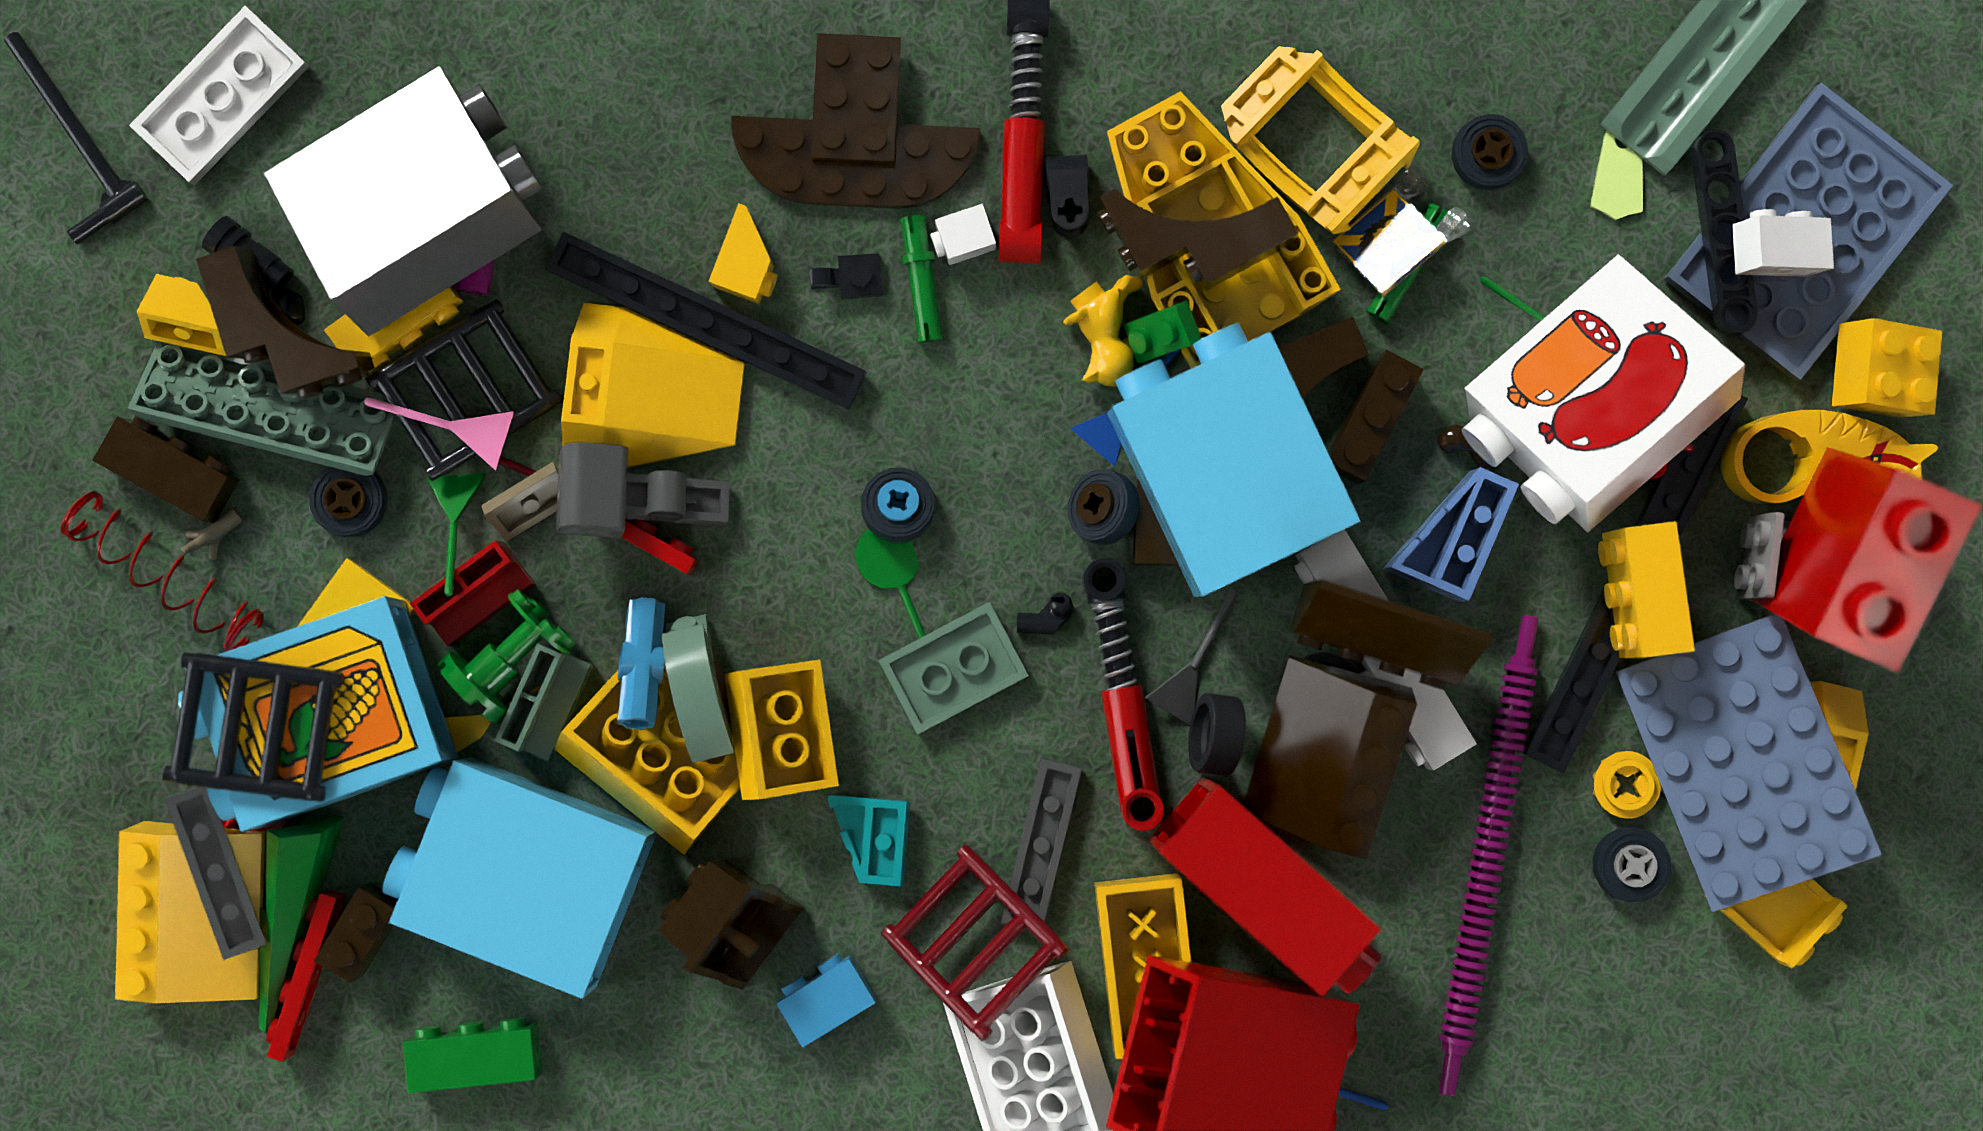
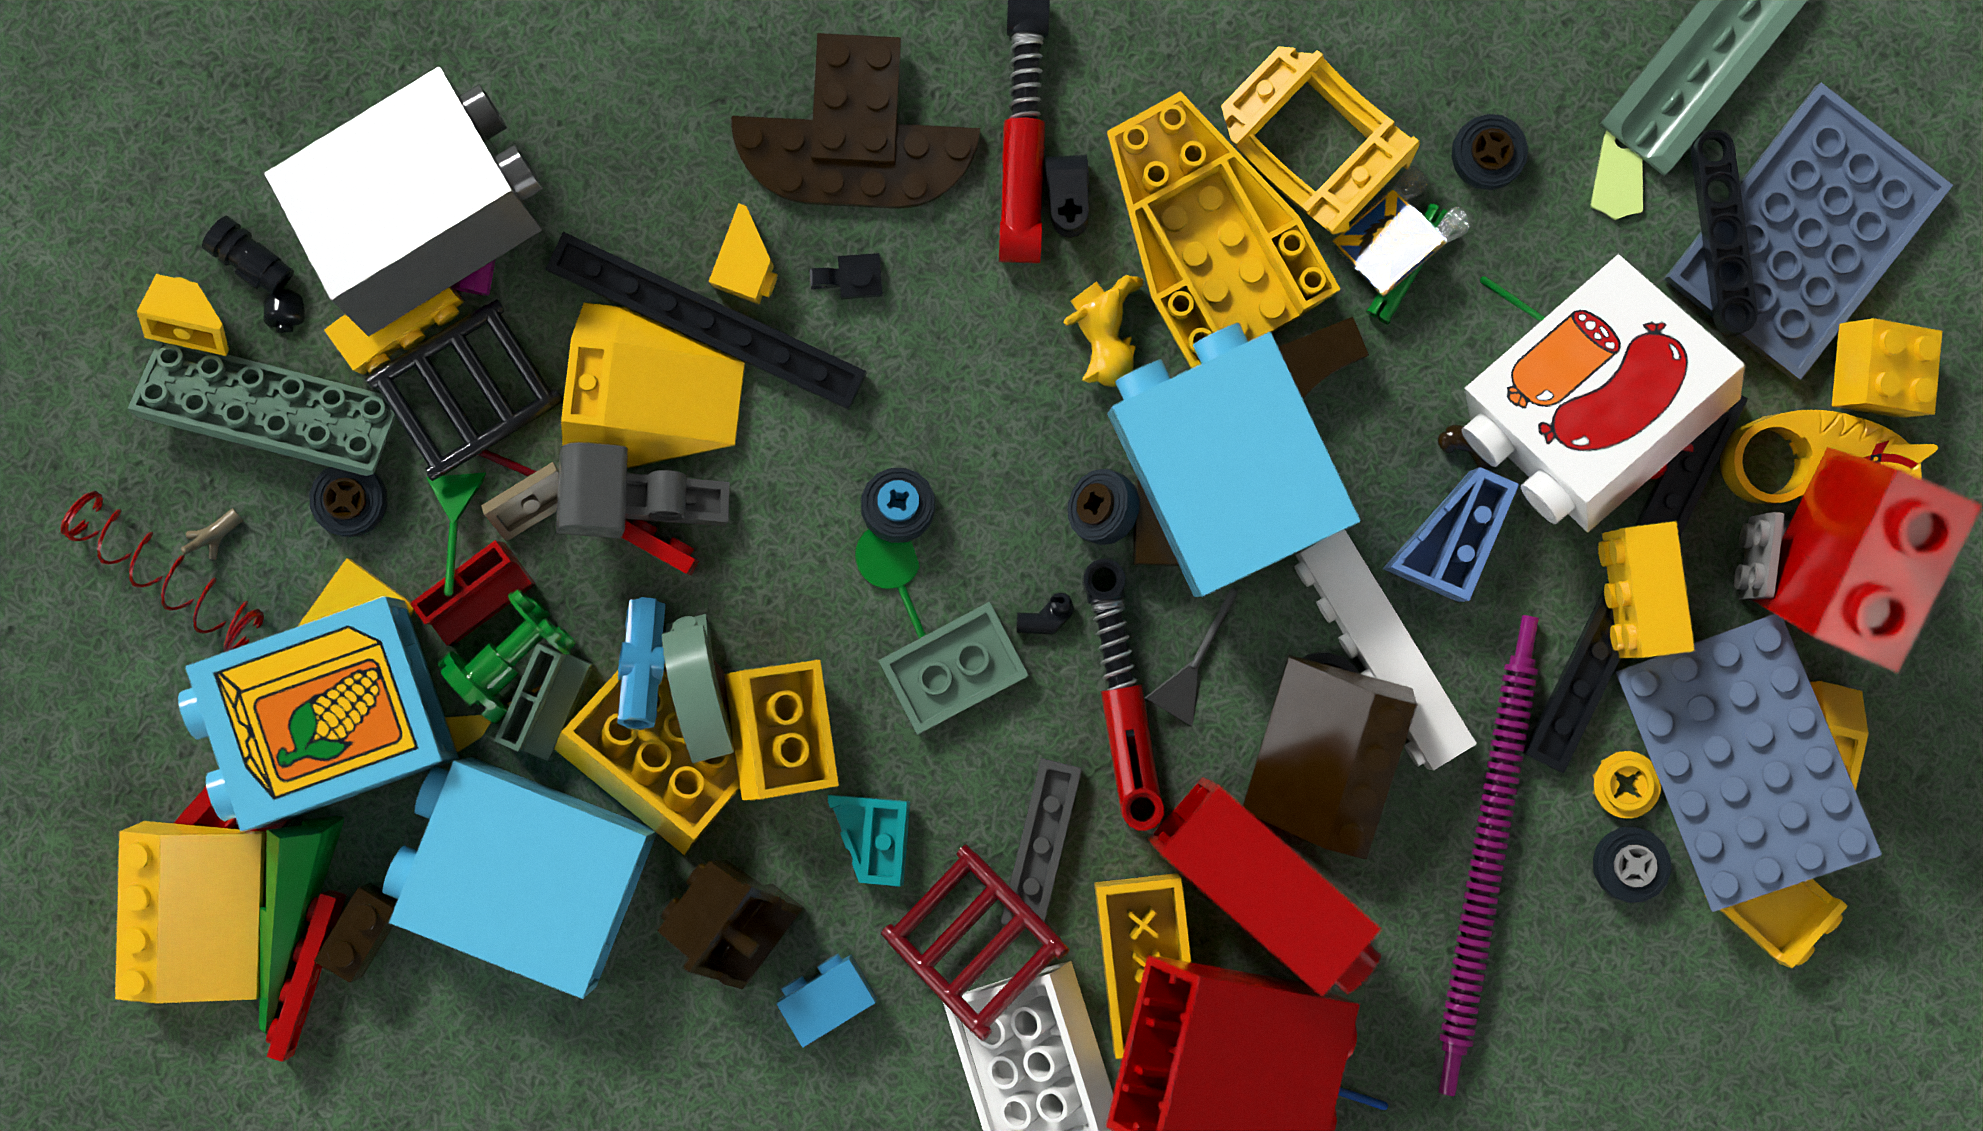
black bar [4,32,149,244] -> none
dark brown brick [92,415,239,523] -> none
white plate [129,6,310,186] -> none
black bar [162,652,344,802] -> none
dark grey plate [164,786,266,960] -> none
dark brown arch [196,246,375,399] -> none
bright pink piece [364,397,514,471] -> none
green brick [403,1017,542,1093] -> none
green pin [899,215,944,343] -> none
white brick [930,203,996,265] -> none
blue piece [1070,349,1181,467] -> none
dark brown arch [1097,189,1298,291] -> none
green plate [1123,300,1202,364] -> none
black tyre [1188,693,1246,776] -> none
dark brown slope [1289,580,1493,690] -> none
dark brown brick [1328,350,1424,484] -> none
white brick [1732,209,1834,277] -> none

